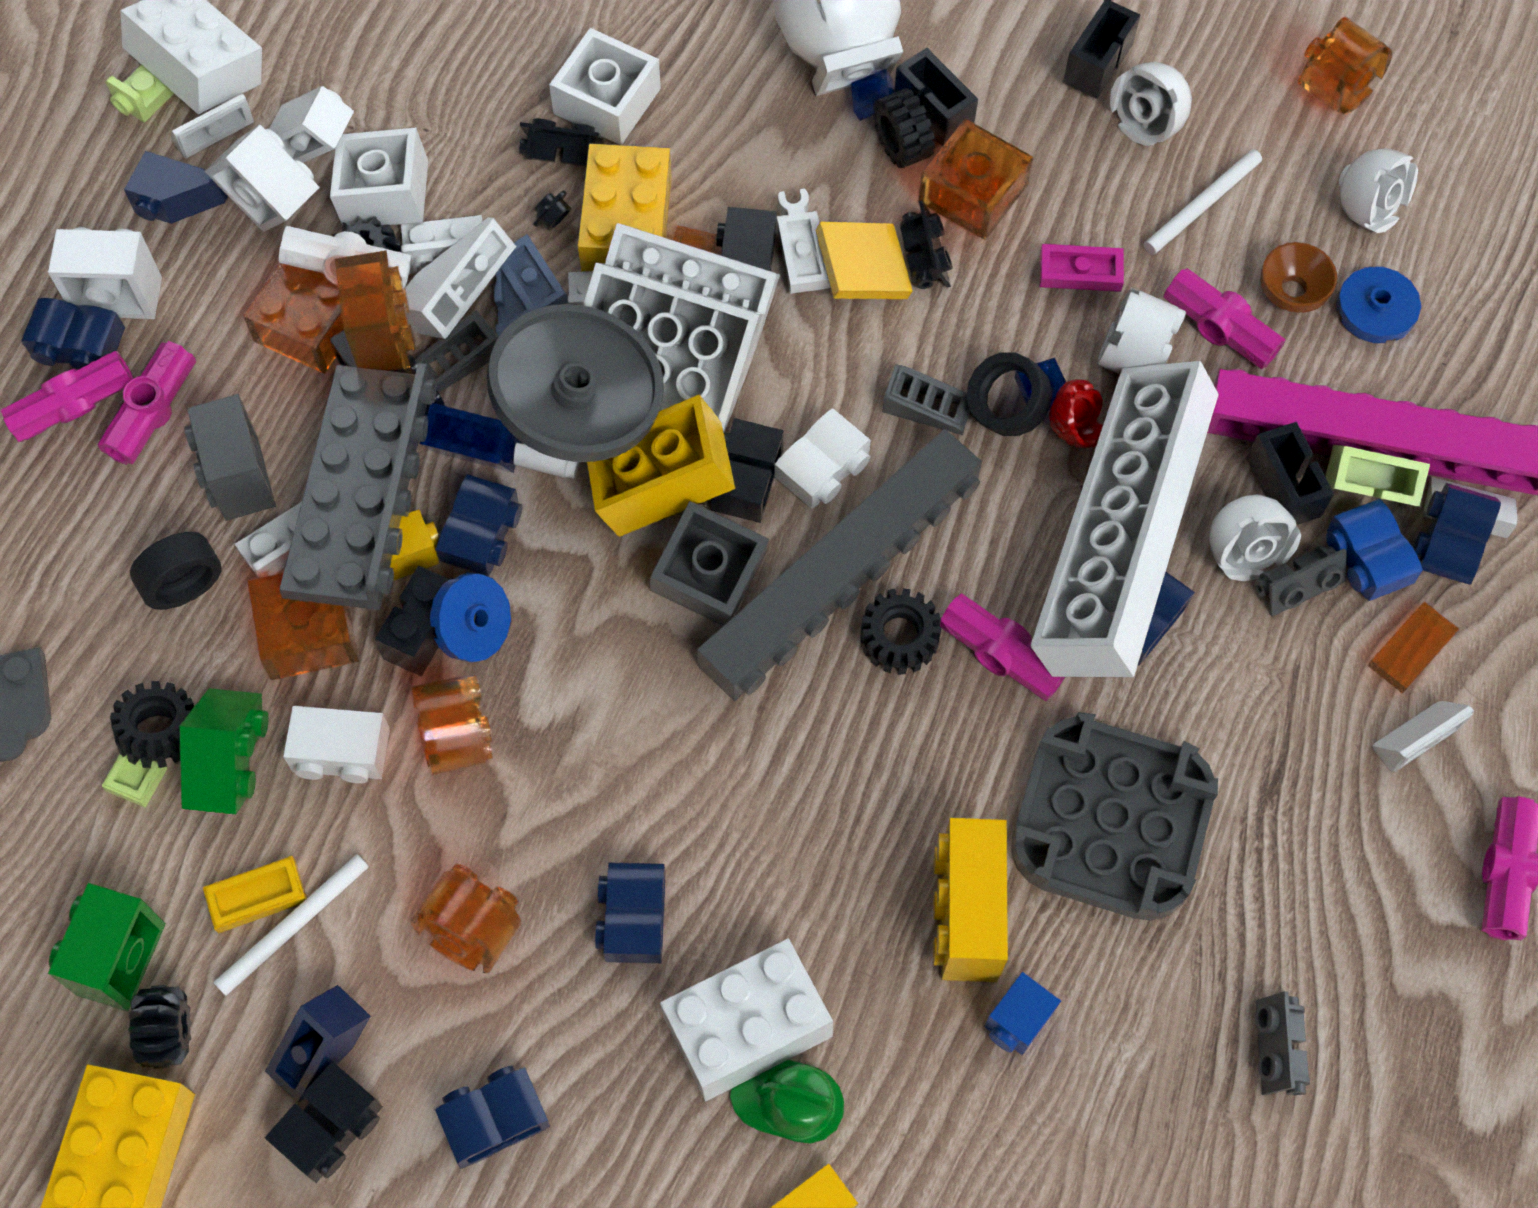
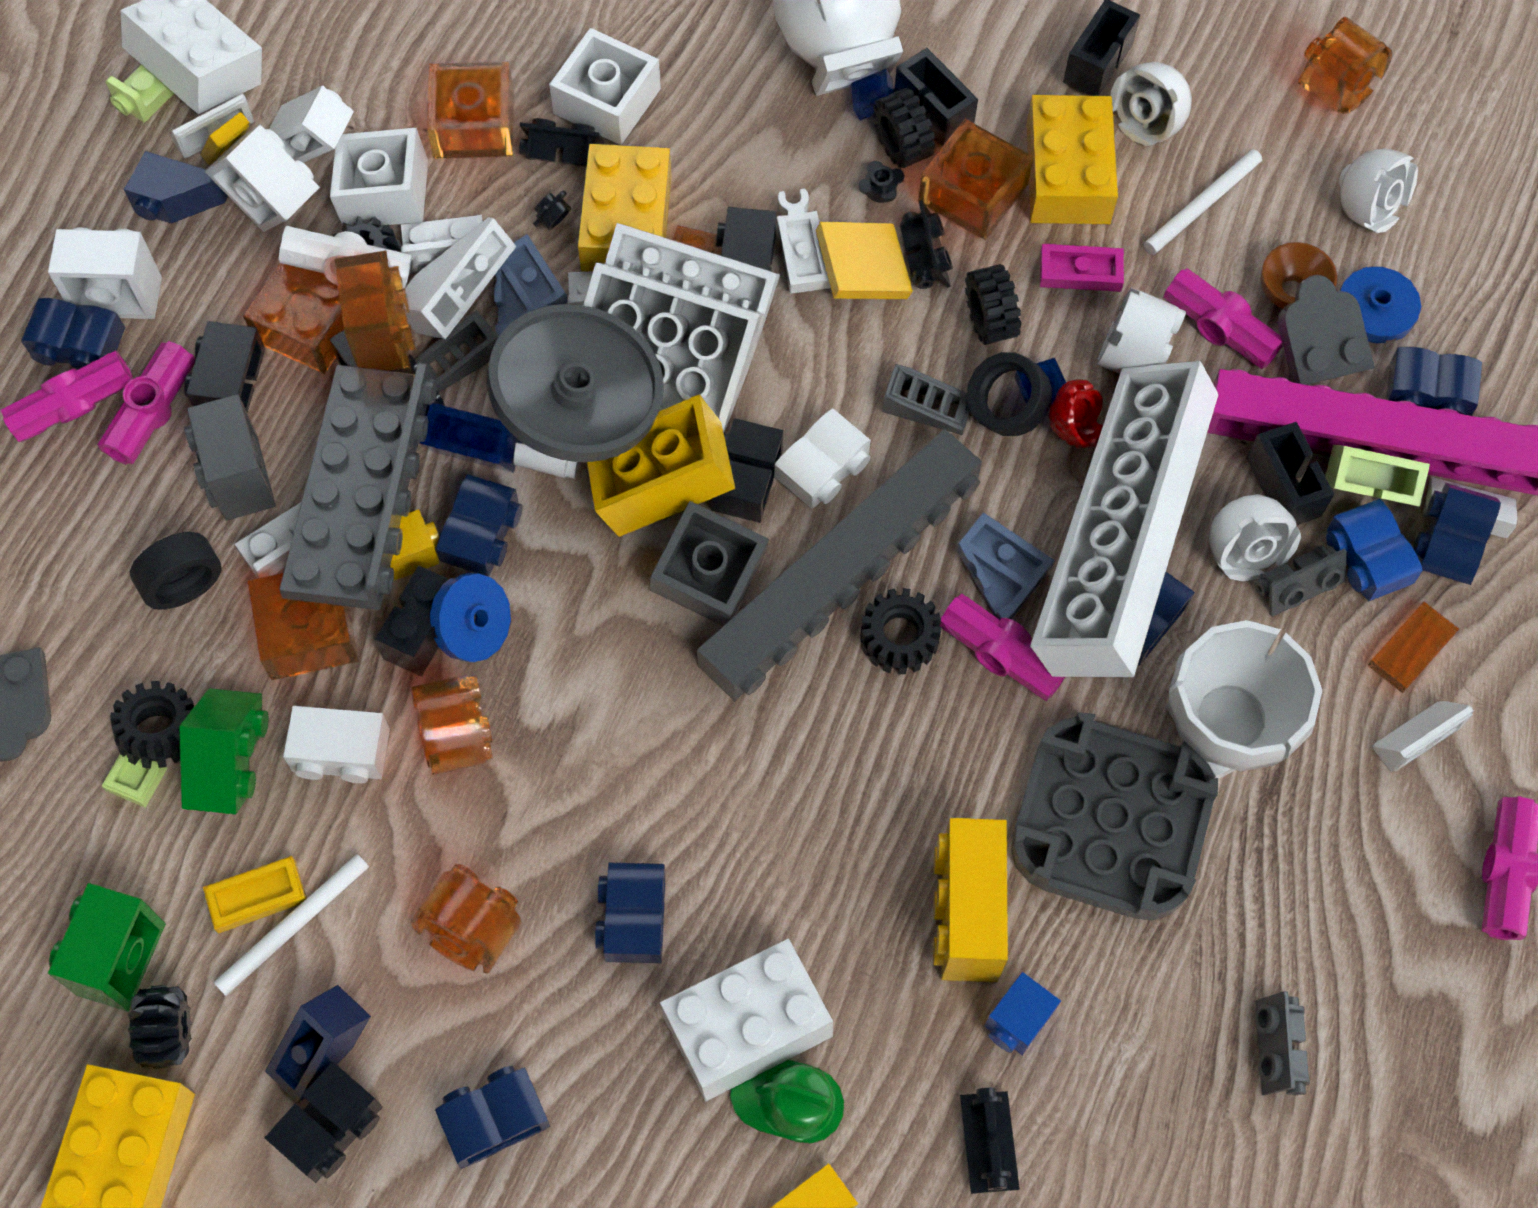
none -> black piece [184,321,265,413]
none -> yellow tile [200,111,250,166]
none -> clear orange brick [427,62,514,159]
none -> black plate [859,161,905,203]
none -> sand blue wing [957,512,1055,620]
none -> black hinge [960,1087,1020,1194]
none -> black tyre [965,264,1022,345]
none -> yellow brick [1026,95,1118,224]
none -> white plate [1166,620,1323,779]
none -> dark grey plate [1278,275,1375,385]
none -> dark blue brick [1386,347,1482,416]

